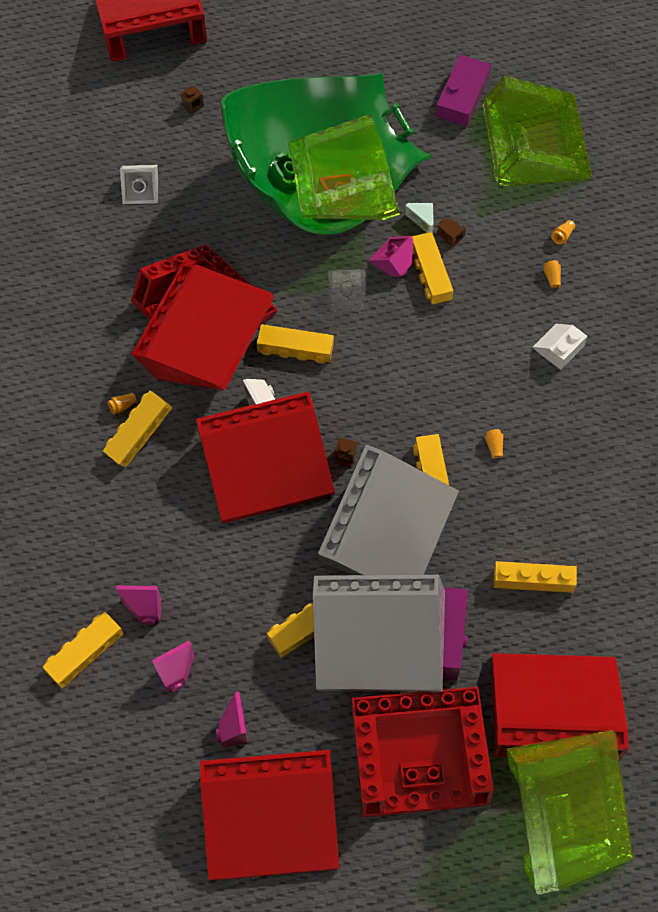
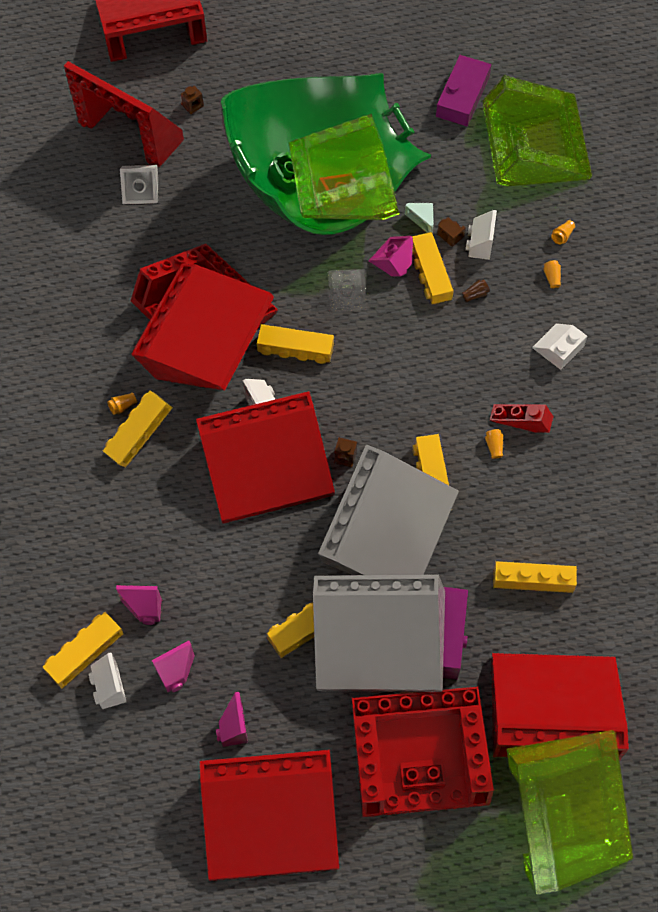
none -> red slope [64,61,184,167]
none -> white slope [89,653,126,709]
none -> reddish brown cone [462,279,490,302]
none -> white slope [466,210,497,260]
none -> red slope [489,404,554,433]

